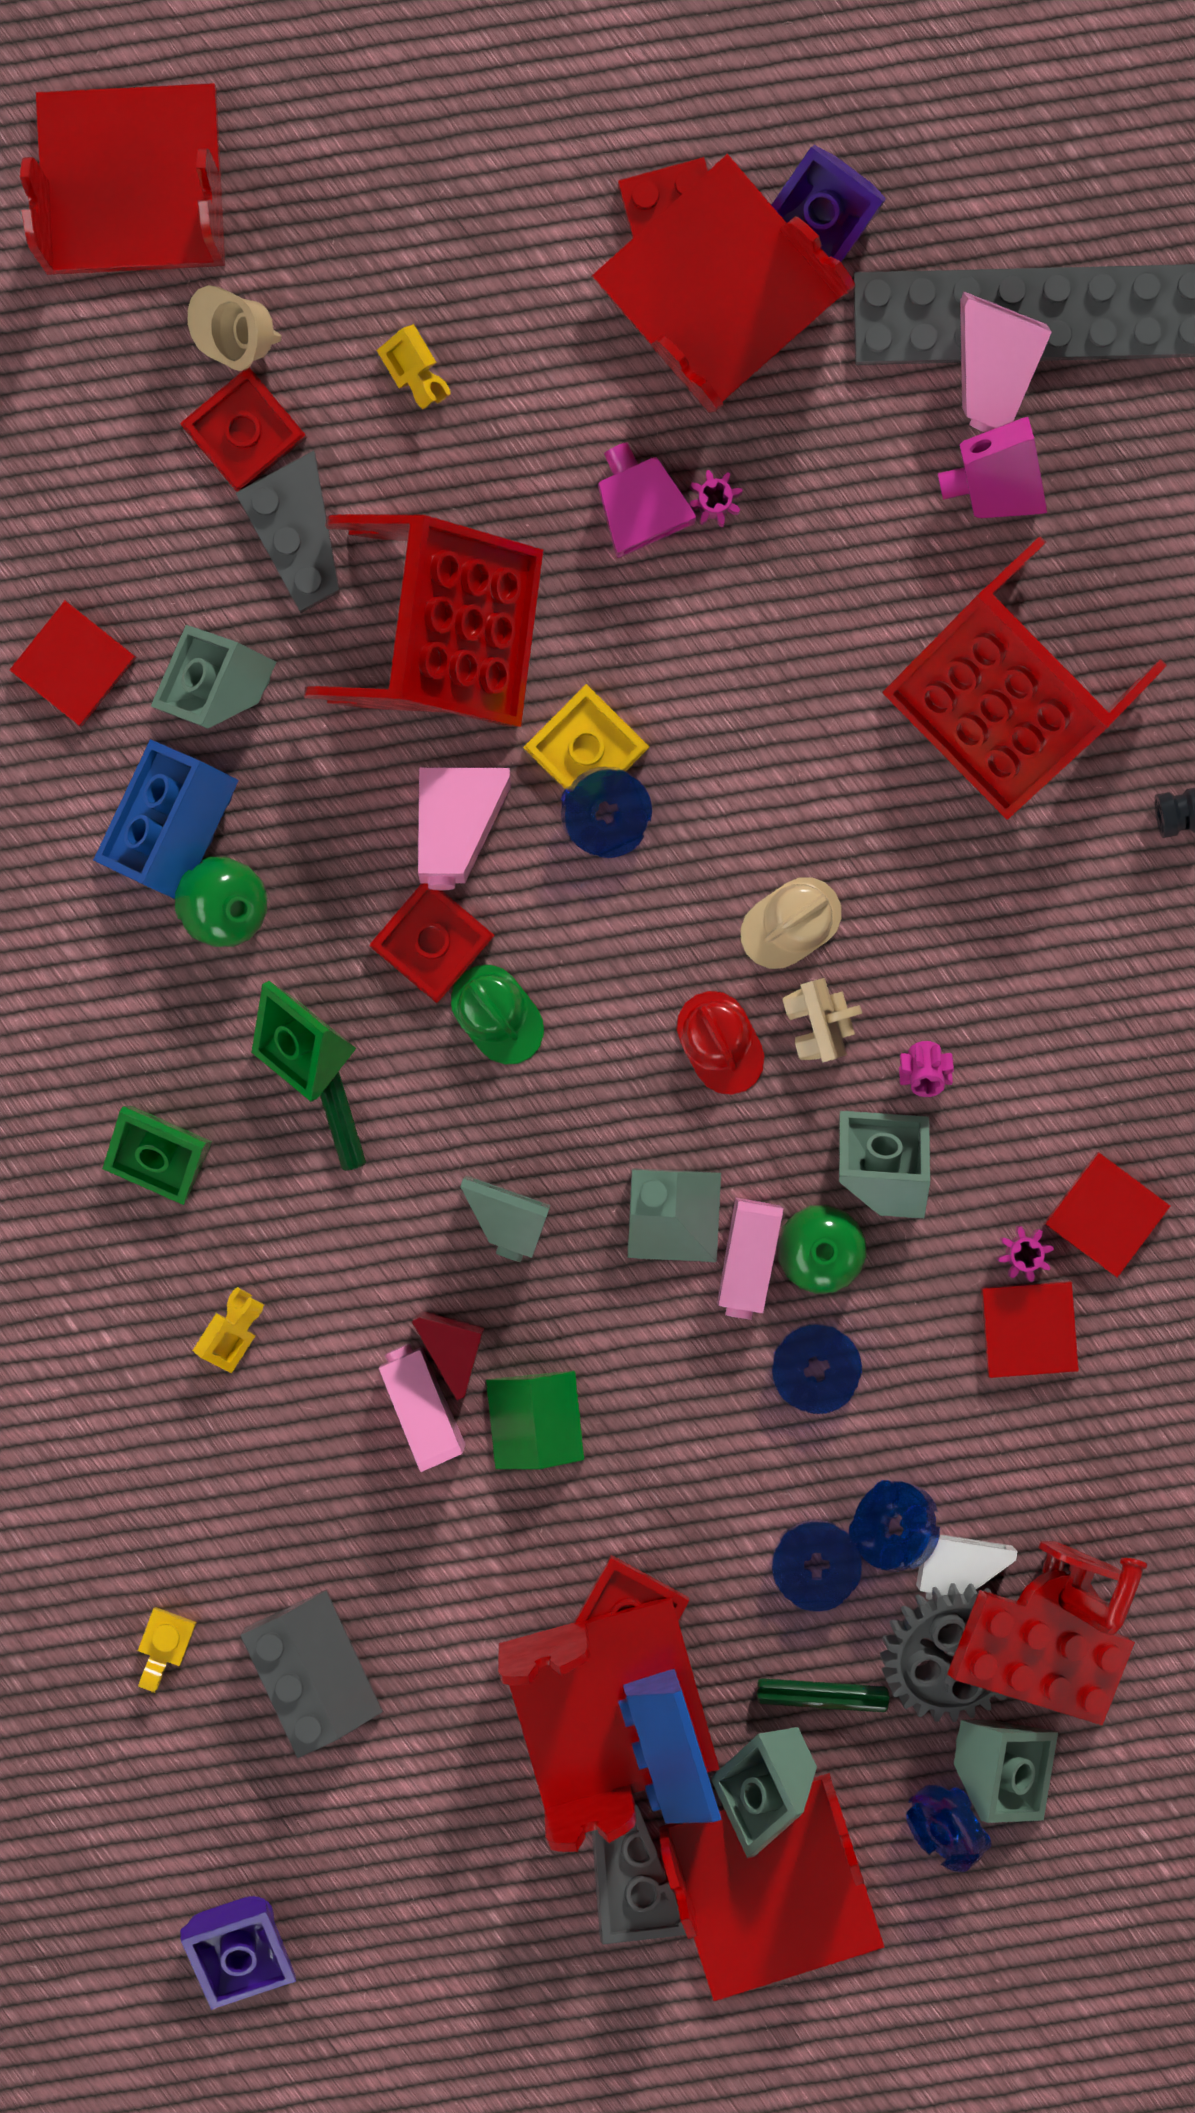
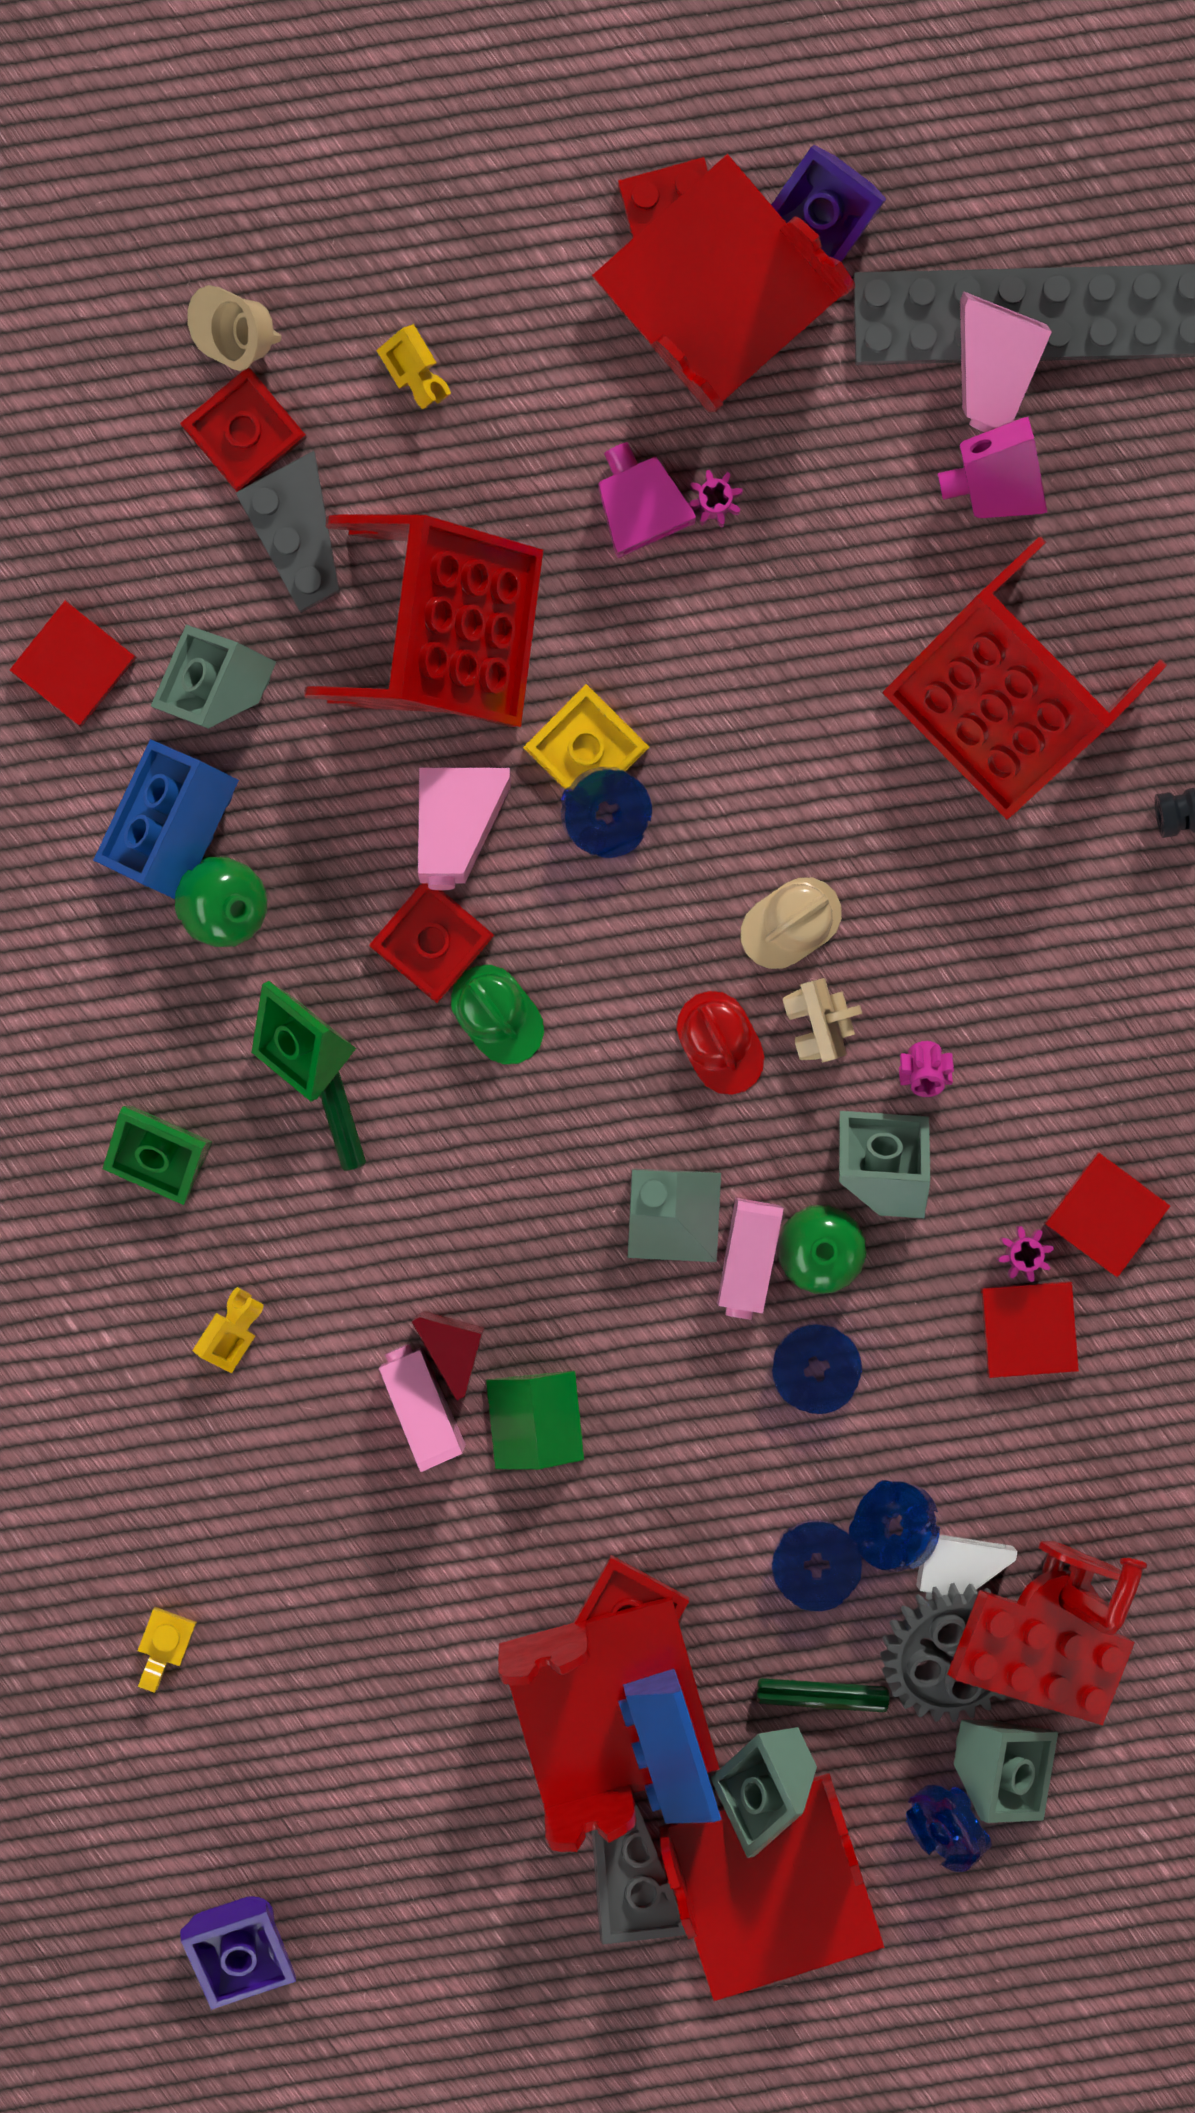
red piece [20,83,225,275] -> none
dark grey slope [240,1589,383,1758] -> none
sand green slope [460,1175,551,1262] -> none

